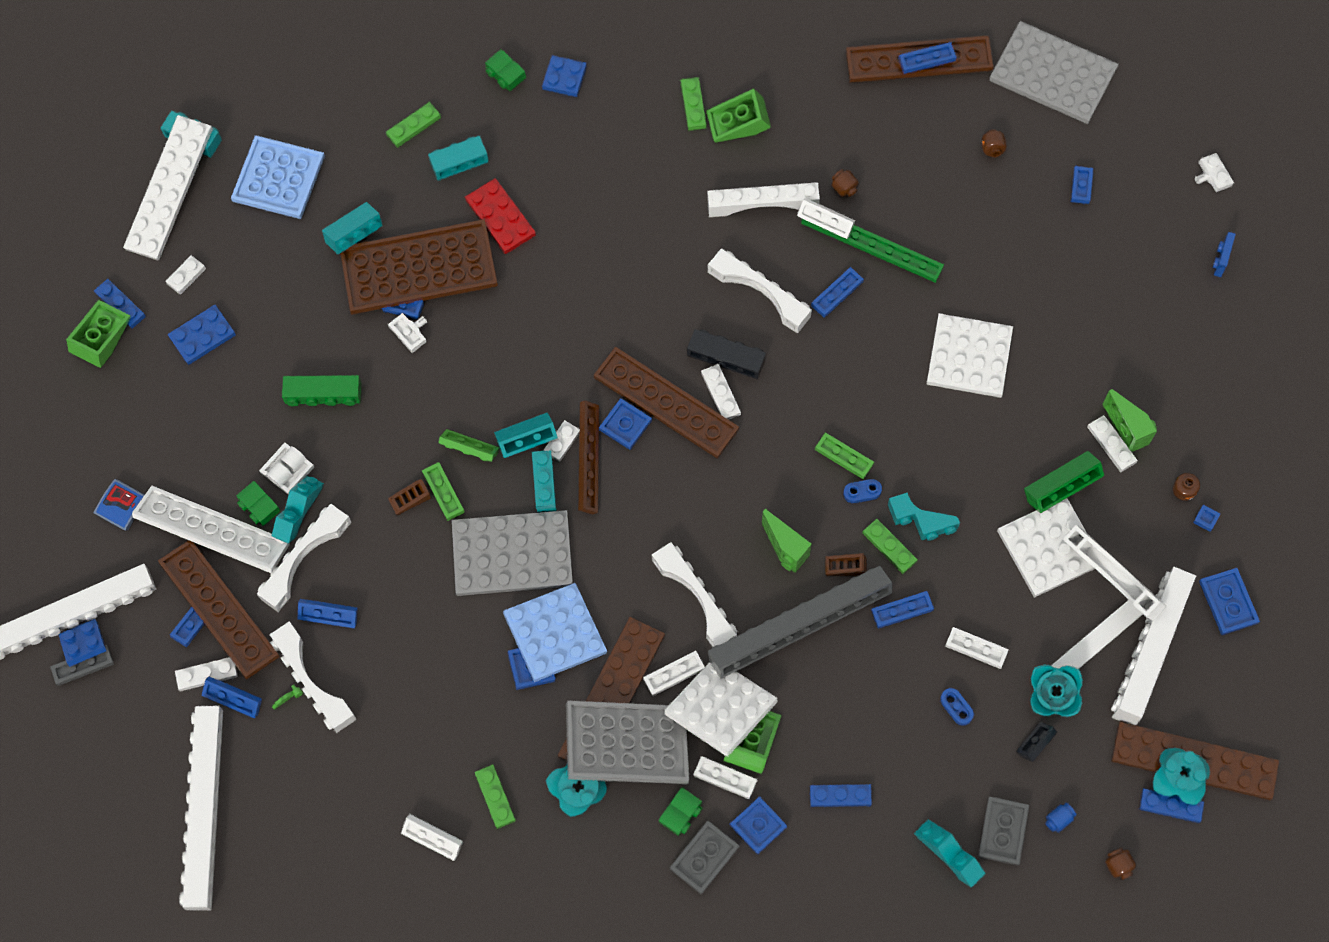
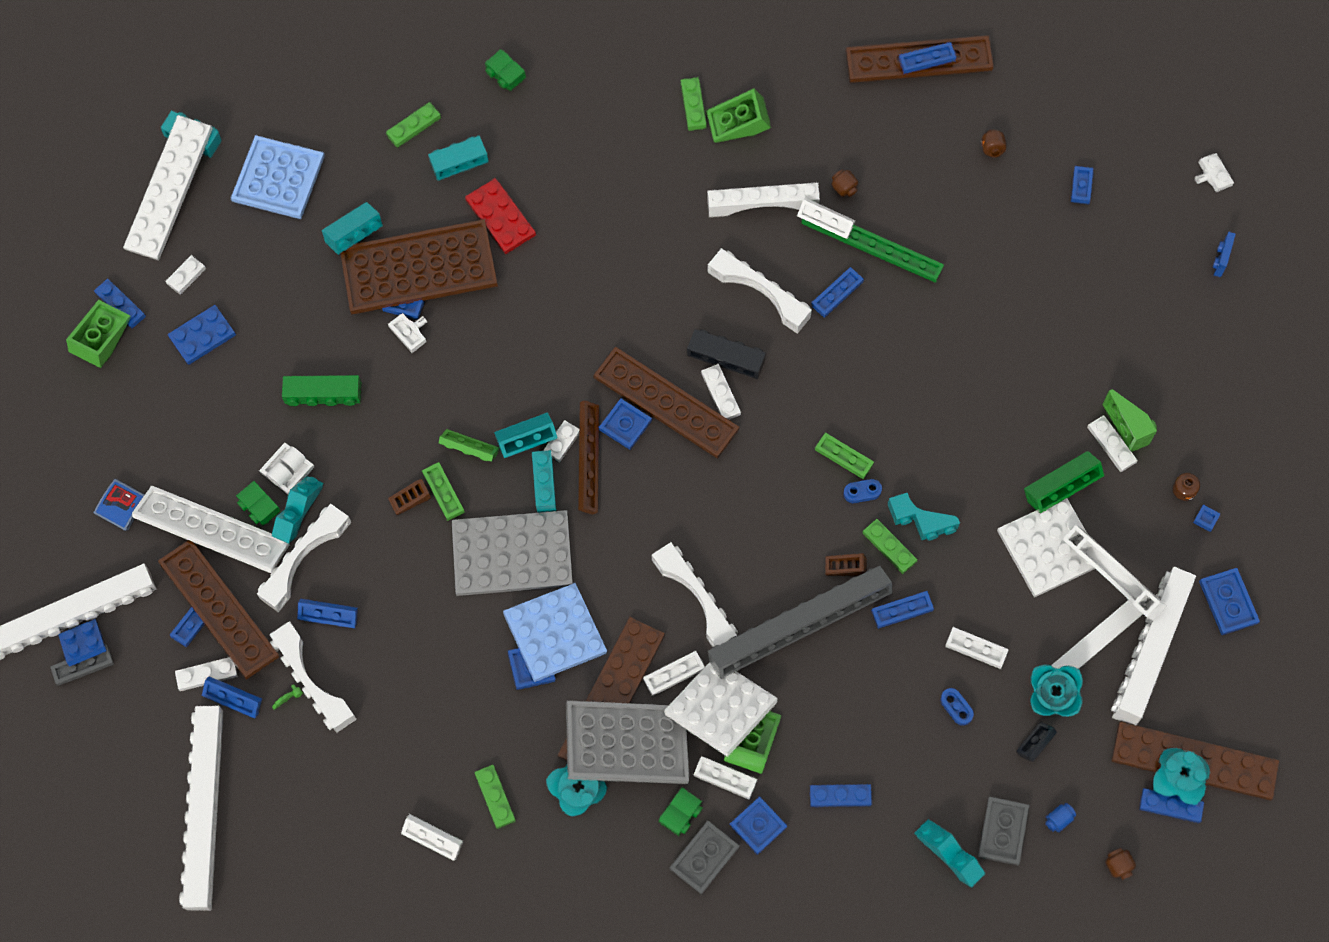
blue plate [542,55,587,97] -> none
bright green slope [762,509,812,573] -> none
white plate [927,314,1013,398] -> none
light grey plate [989,21,1118,124] -> none

